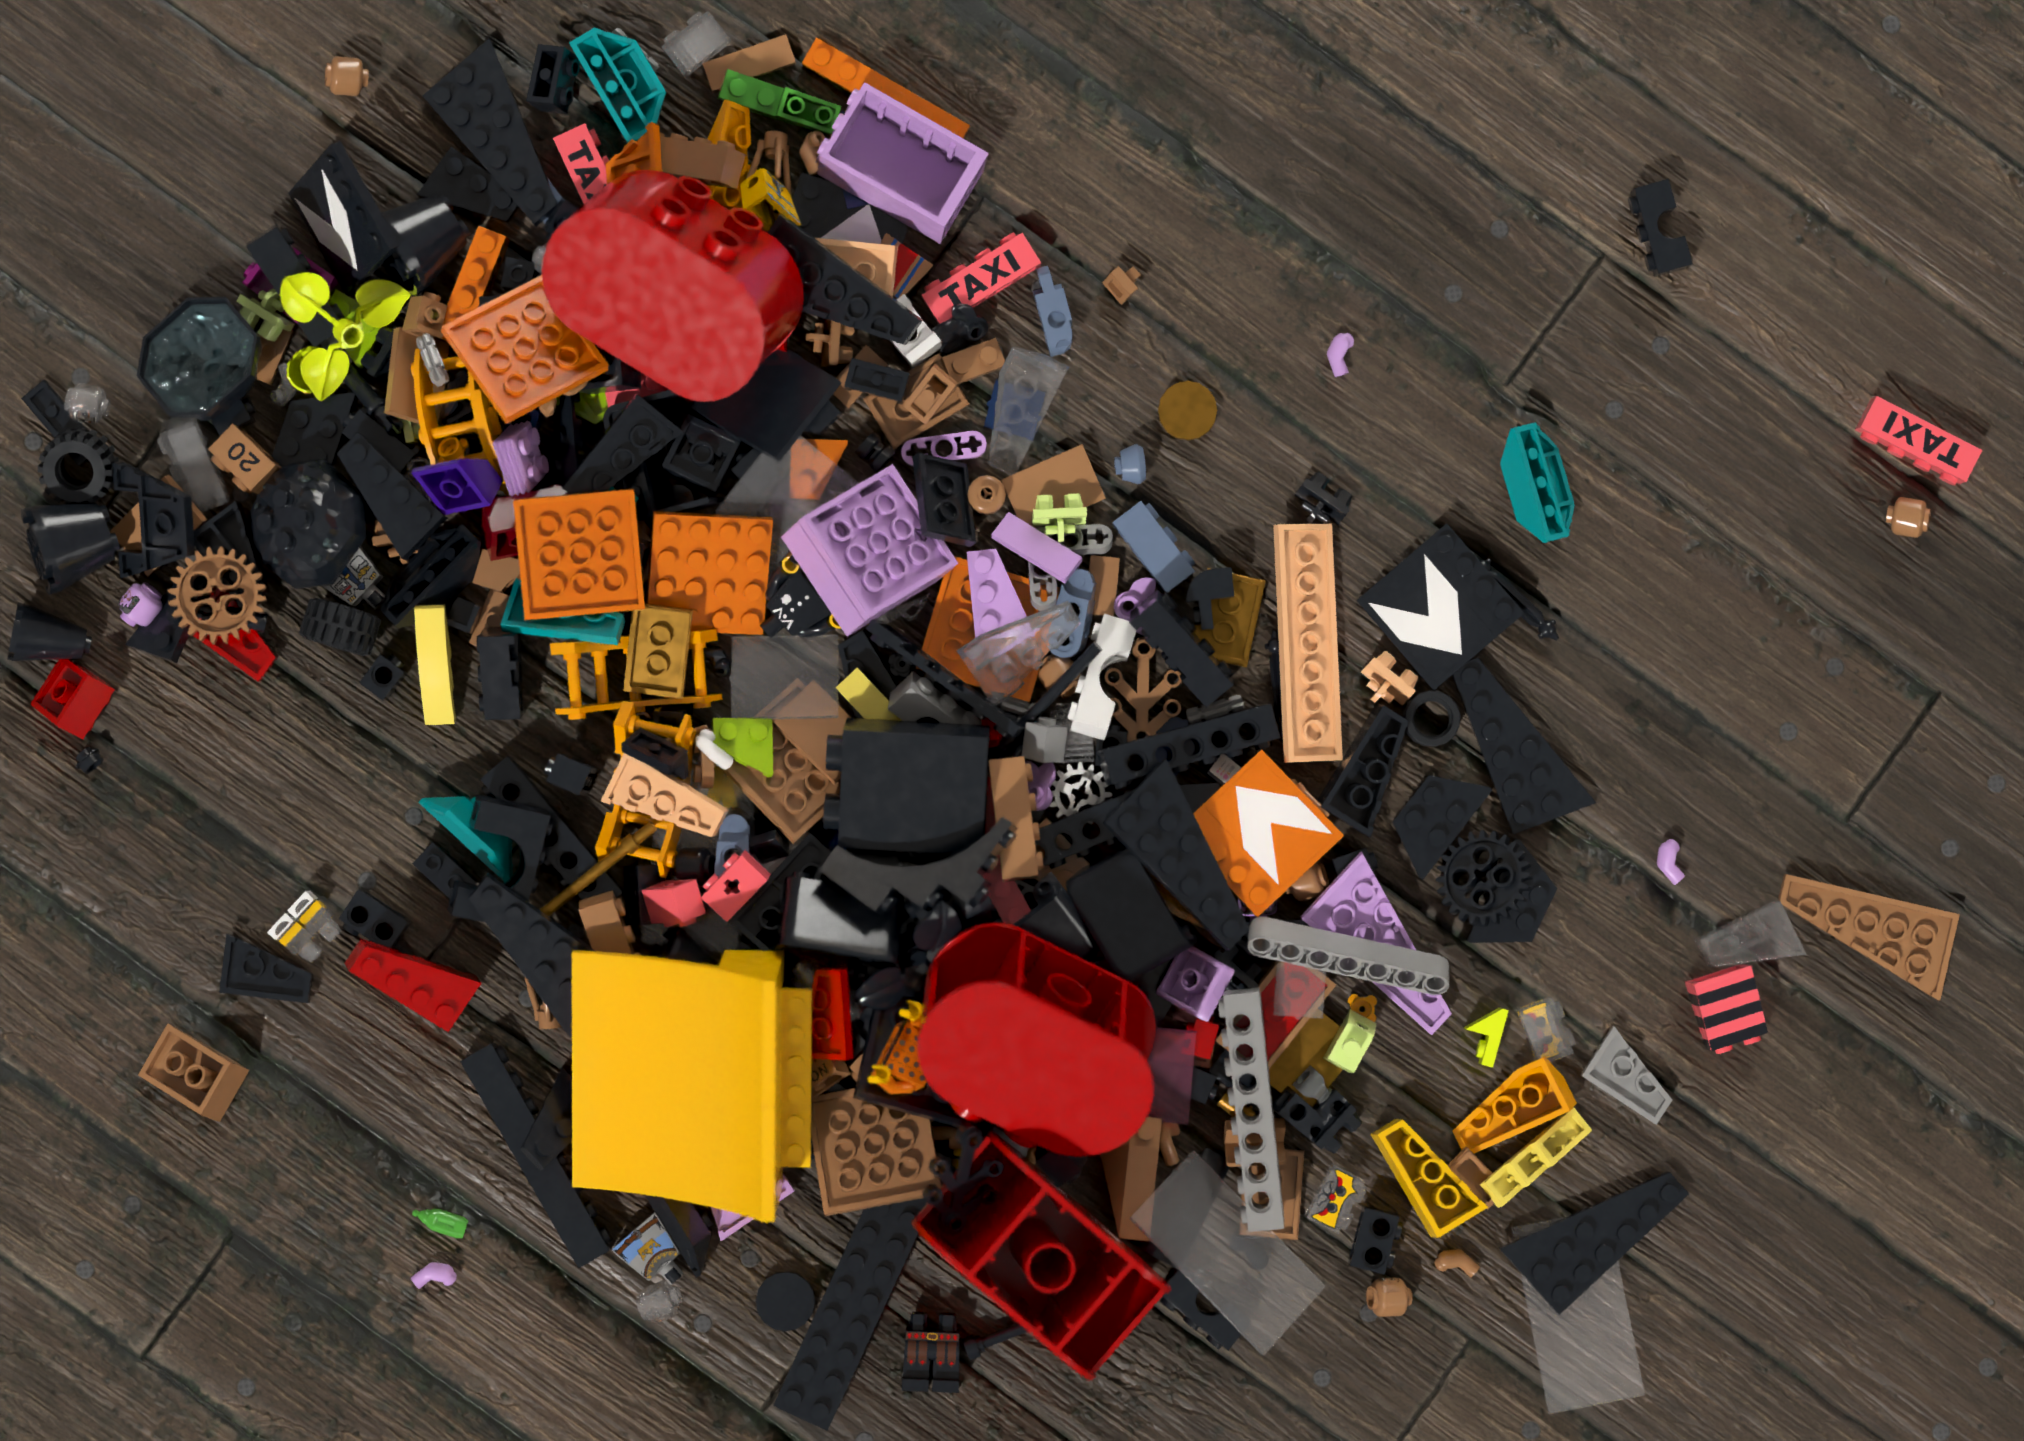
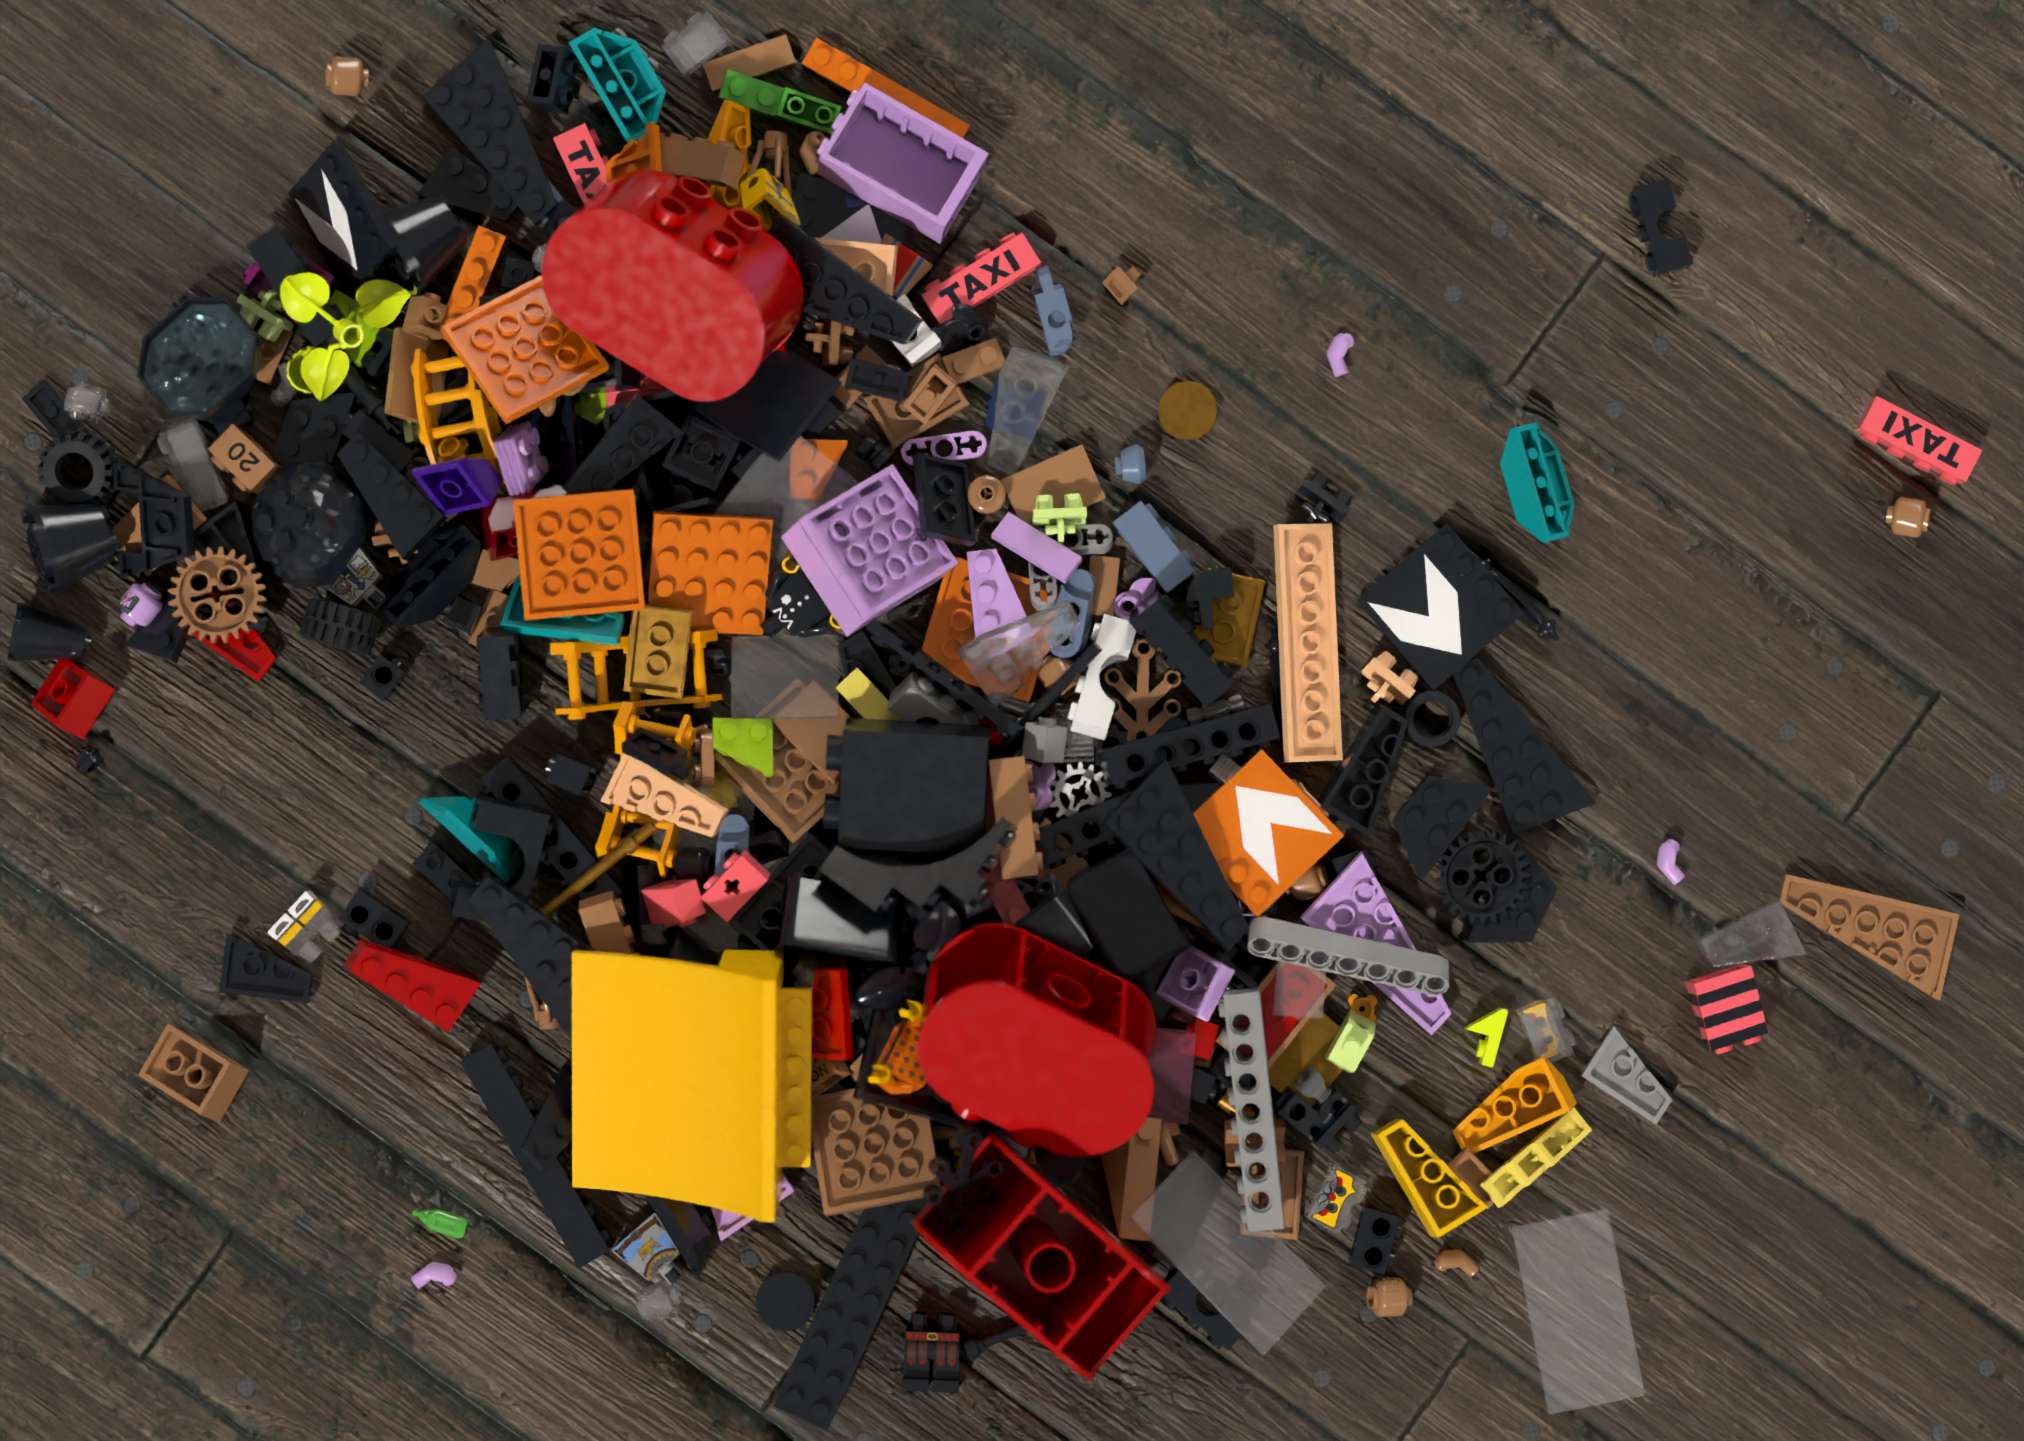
light yellow slope [414,605,456,725] -> none
light grey axle [416,333,449,386] -> none
white arm [695,729,733,770] -> none
black wing [1498,1171,1689,1315] -> none

